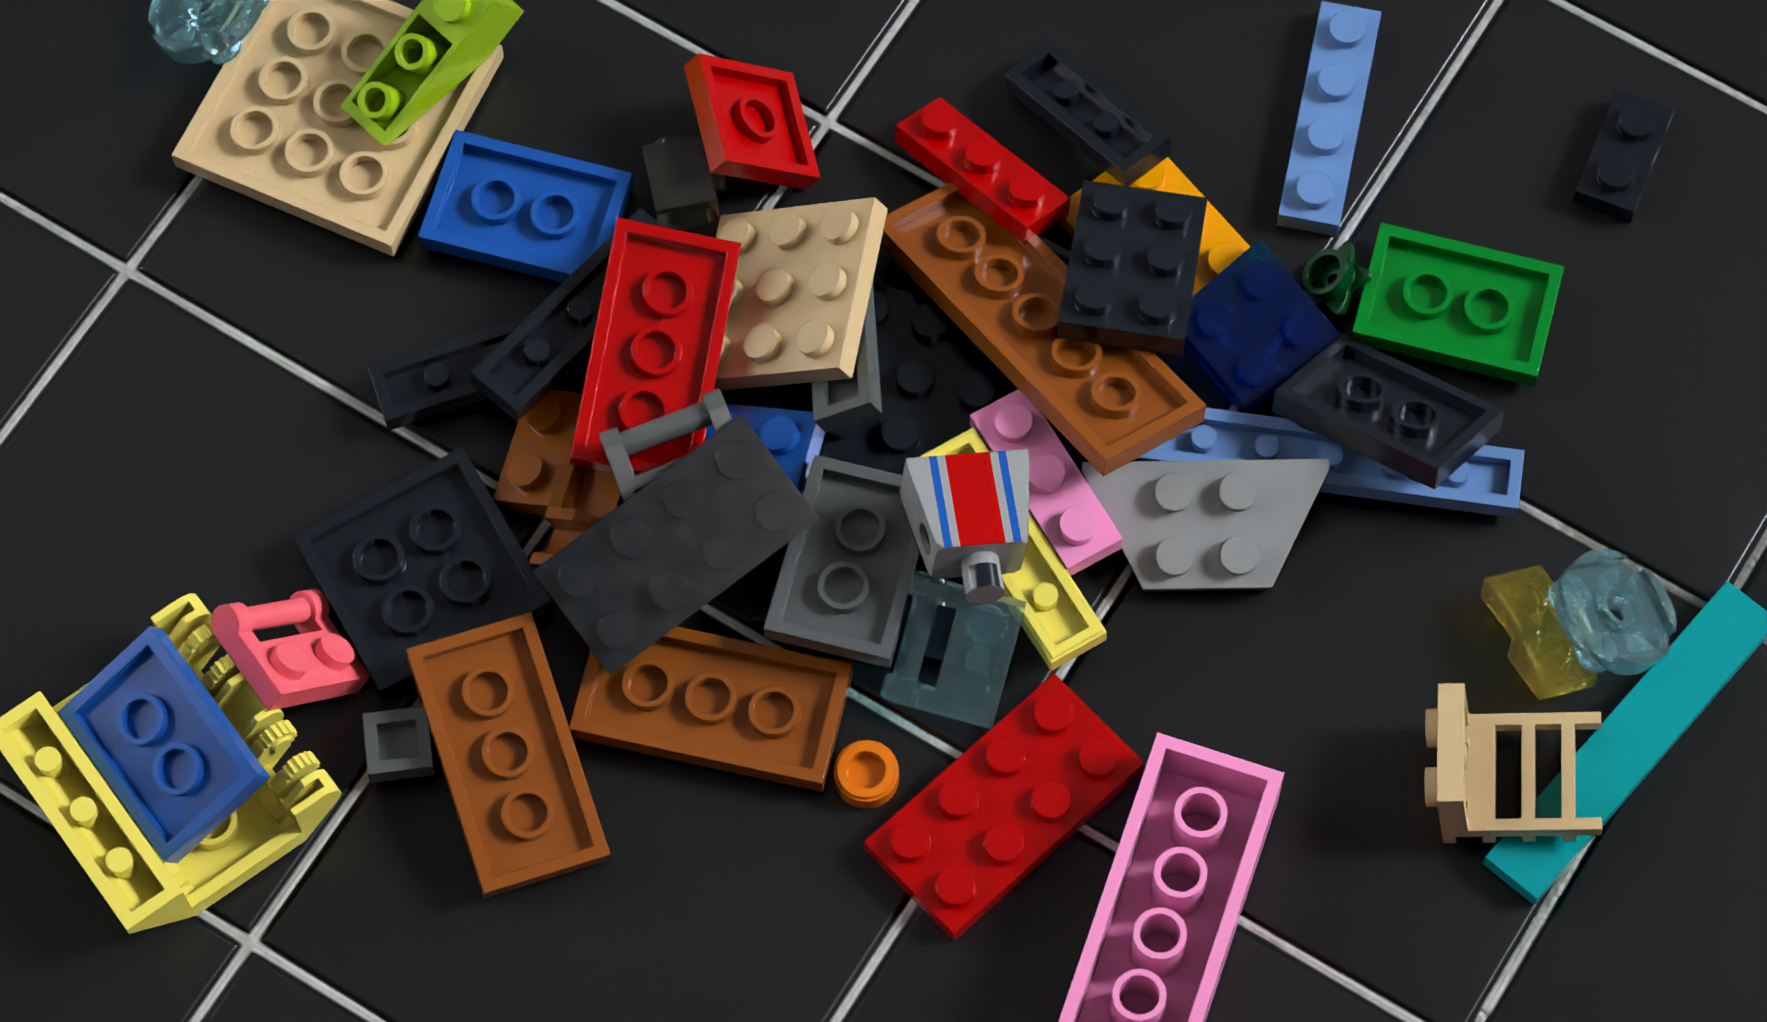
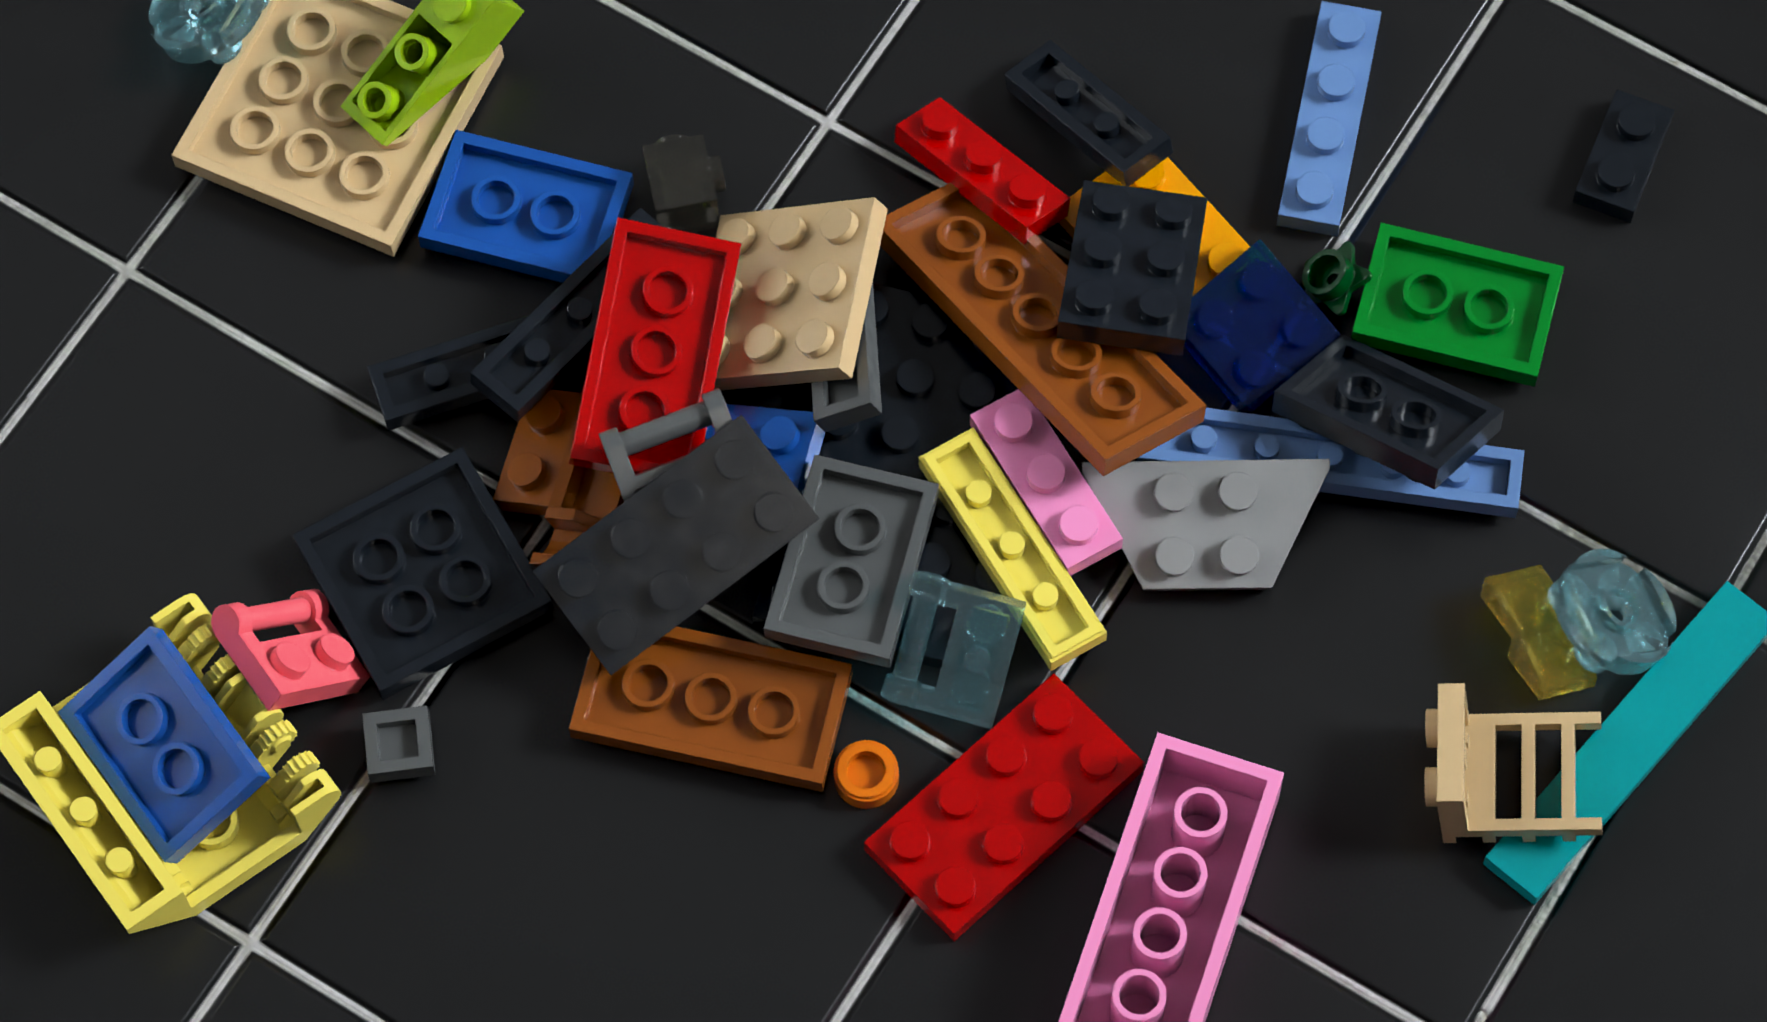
dark orange plate [406,612,611,899] -> none
red plate [684,53,821,190] -> none
torso [899,449,1029,604] -> none

